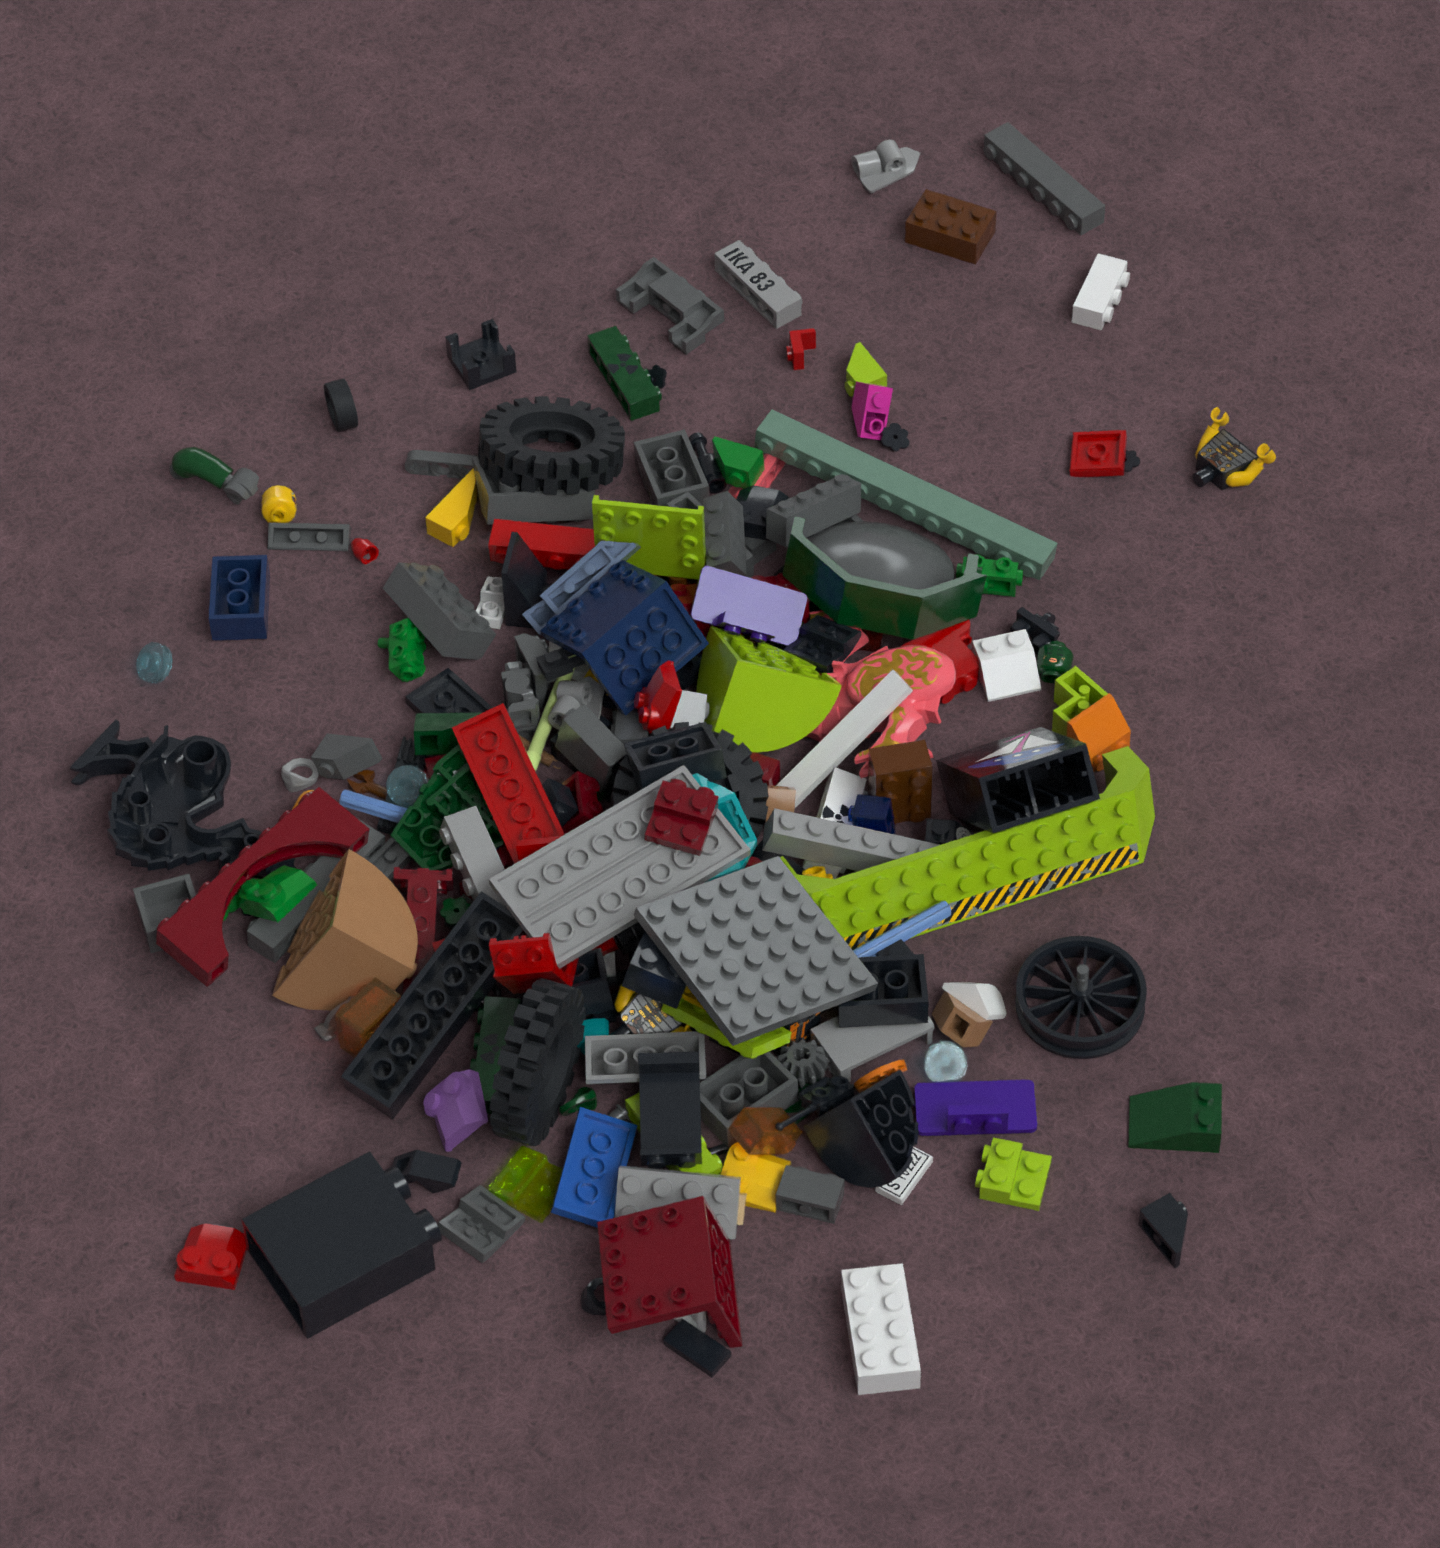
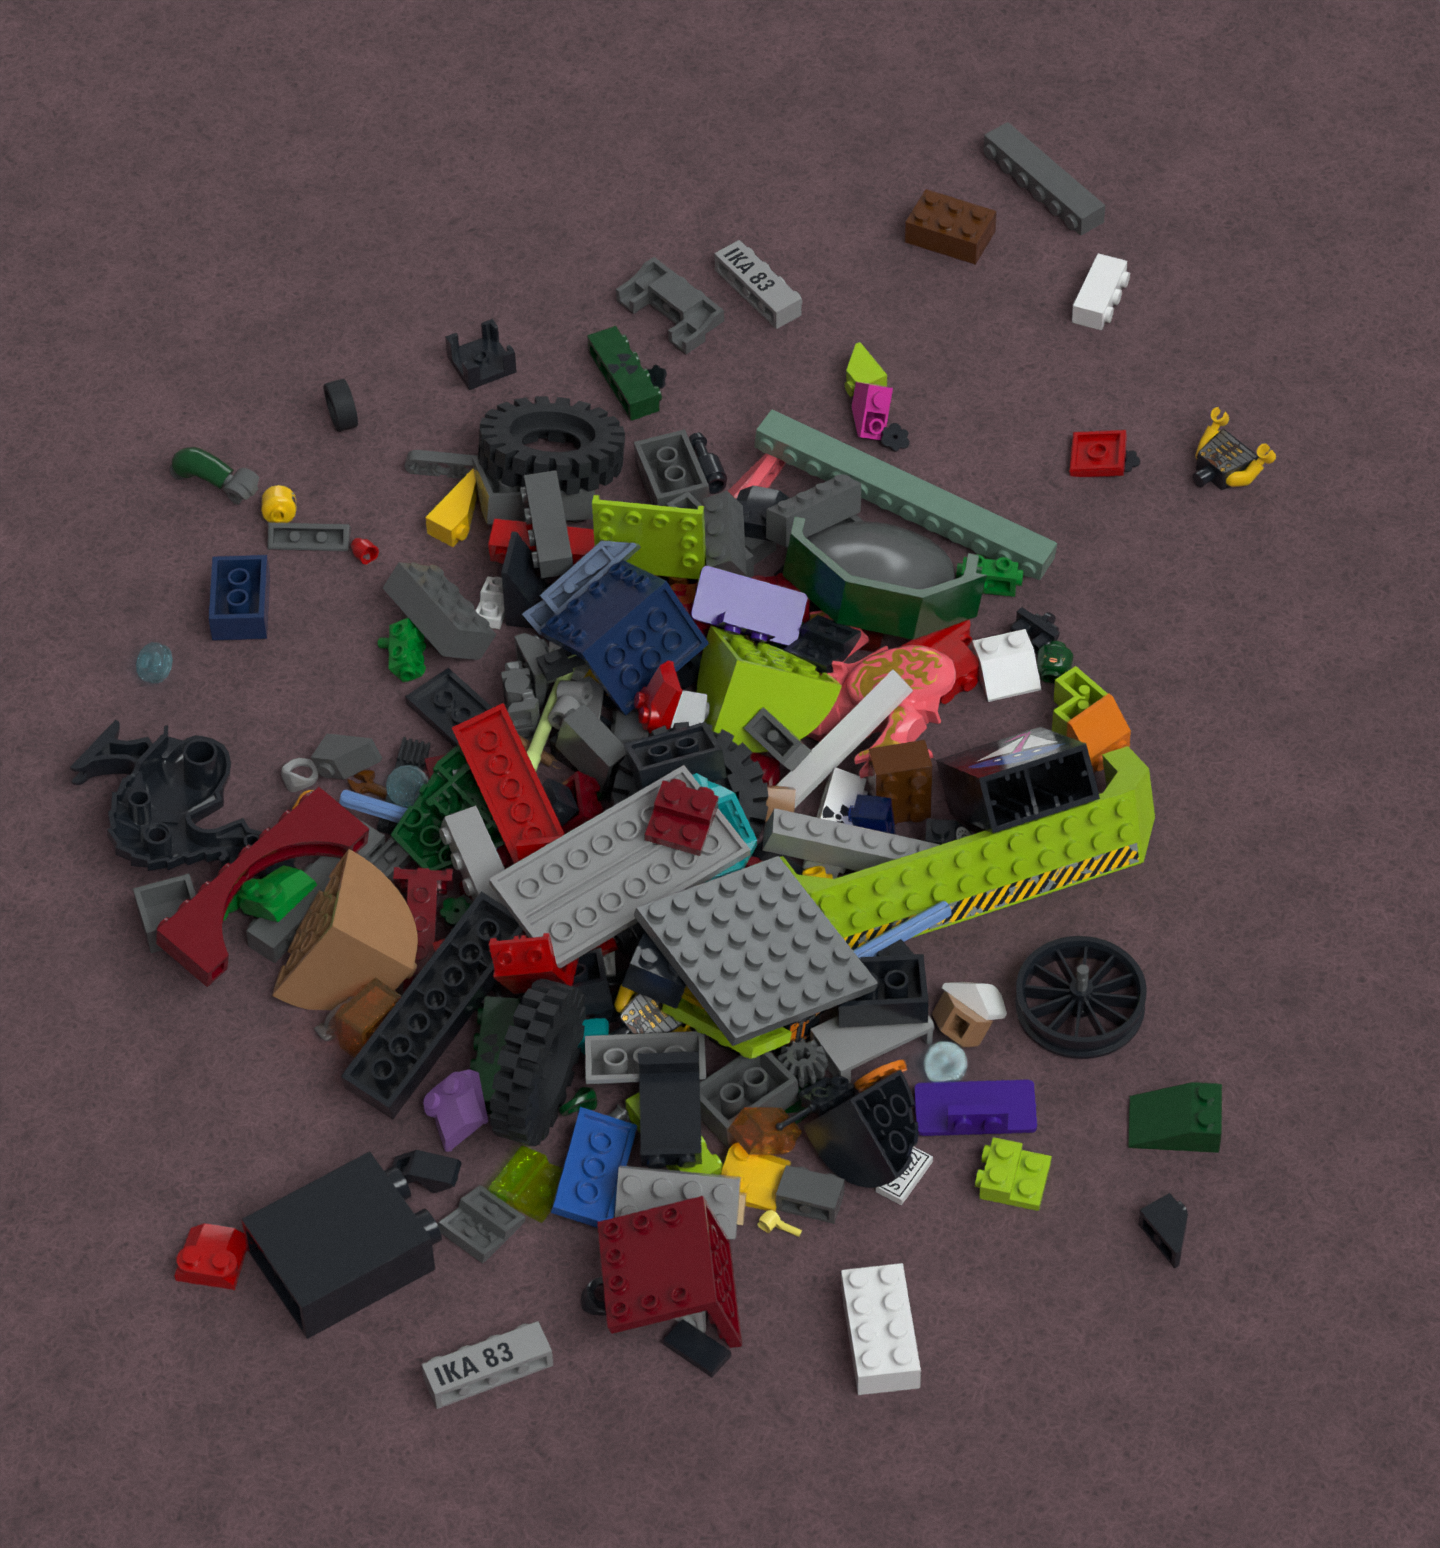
dark green slope [414,713,481,755] -> none
black piece [708,1144,729,1156] -> none
green slope [712,436,765,489] -> none
red bracket [786,328,816,370] -> none
light grey panel [852,139,920,193] -> none
none -> light grey brick [422,1321,553,1409]
none -> dark grey brick [520,471,573,578]
none -> dark grey slope [744,707,811,772]
none -> light yellow hand [758,1210,802,1237]

